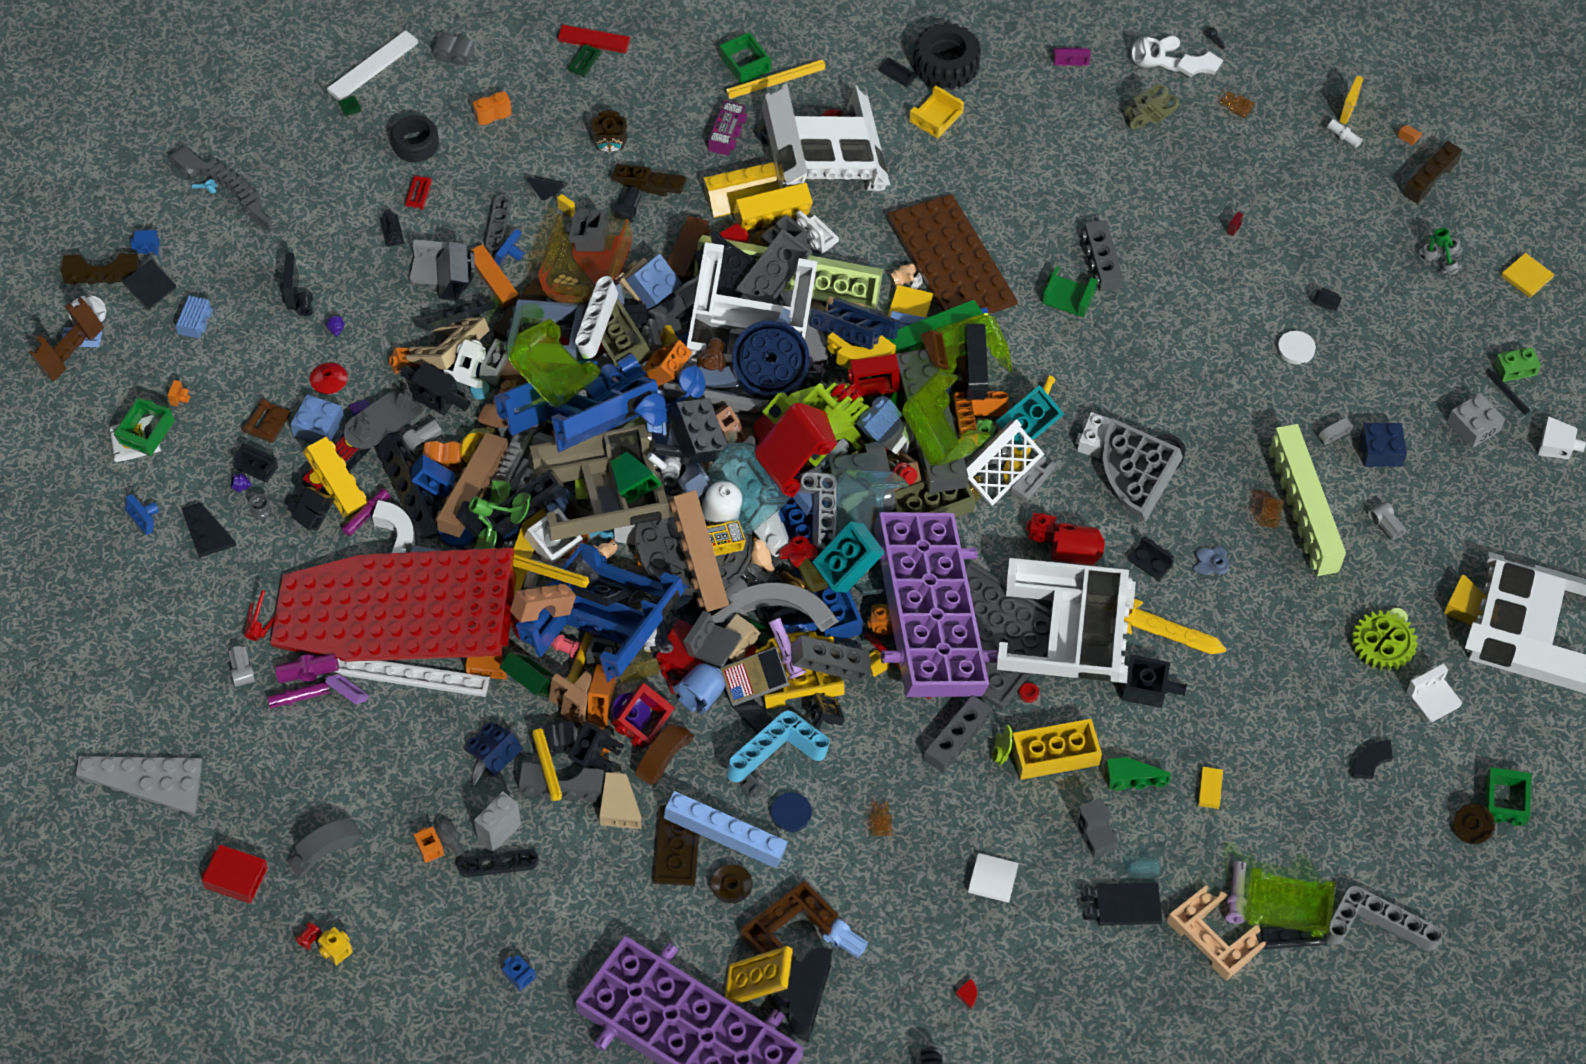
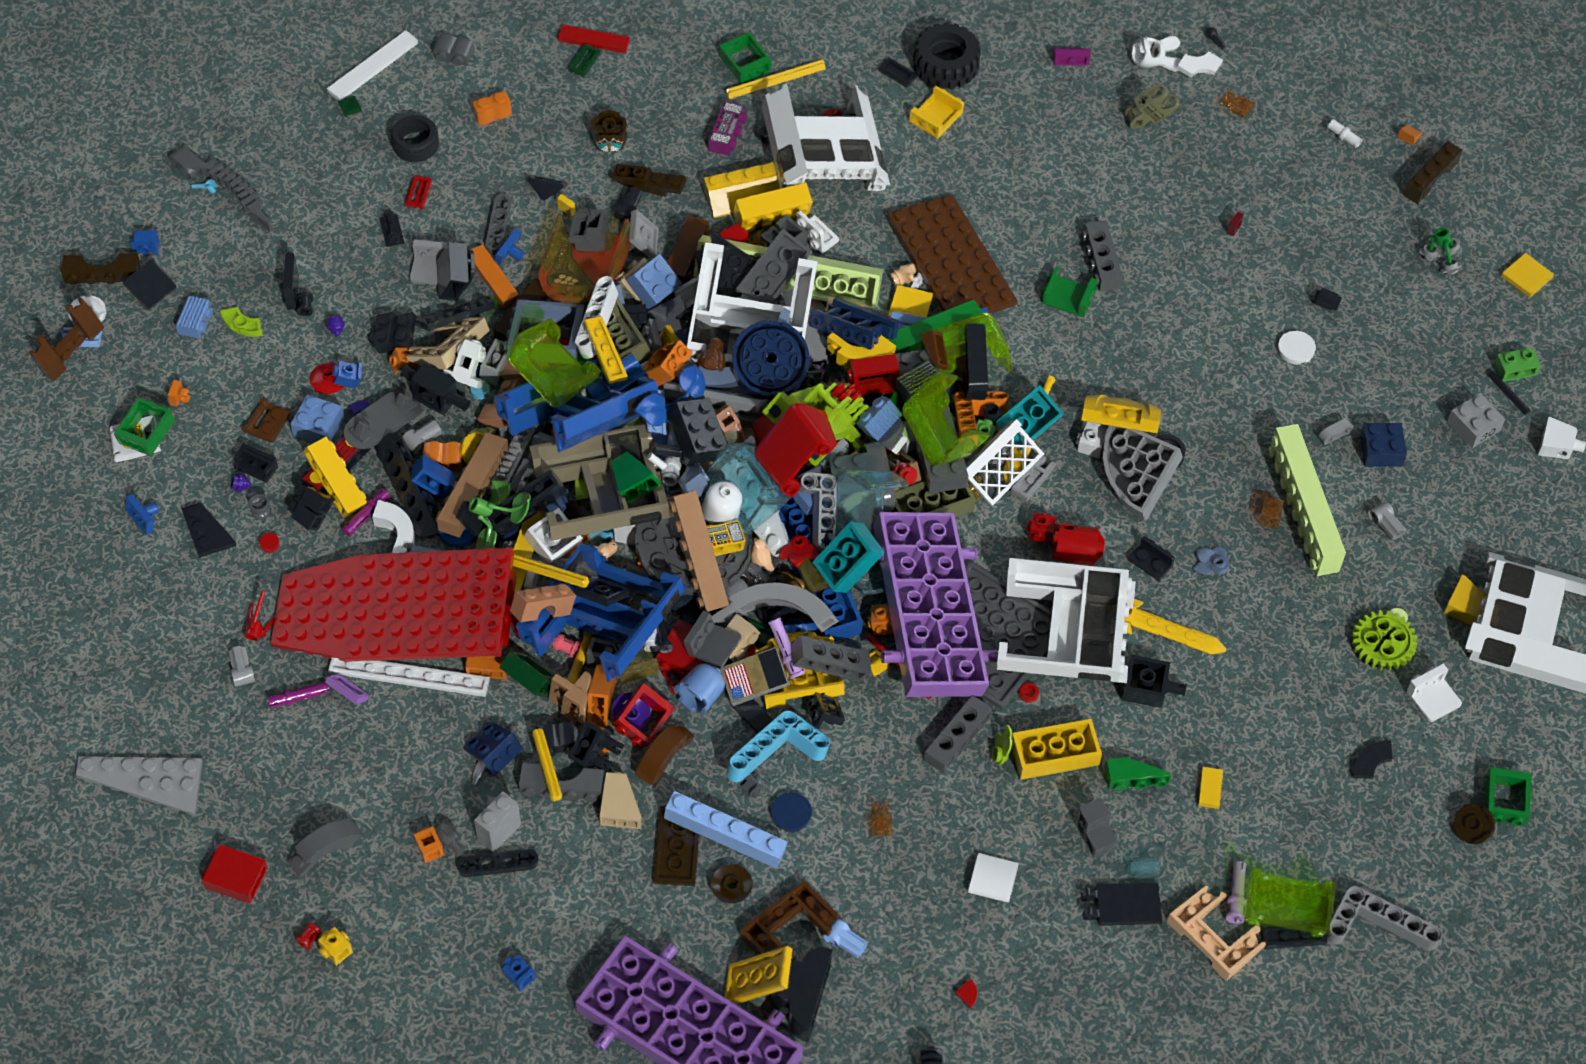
magenta piece [275,654,339,683] -> none
yellow tile [1340,75,1363,124] -> none
none -> lime tile [220,307,263,337]
none -> red tile [259,533,280,553]
none -> blue brick [332,360,362,388]
none -> black plate [370,311,416,353]
none -> yellow tile [583,316,628,384]
none -> light grey tile [629,209,659,259]
none -> black brick [895,360,941,403]
none -> black cone [983,404,1002,426]
none -> yellow piece [1081,395,1161,434]

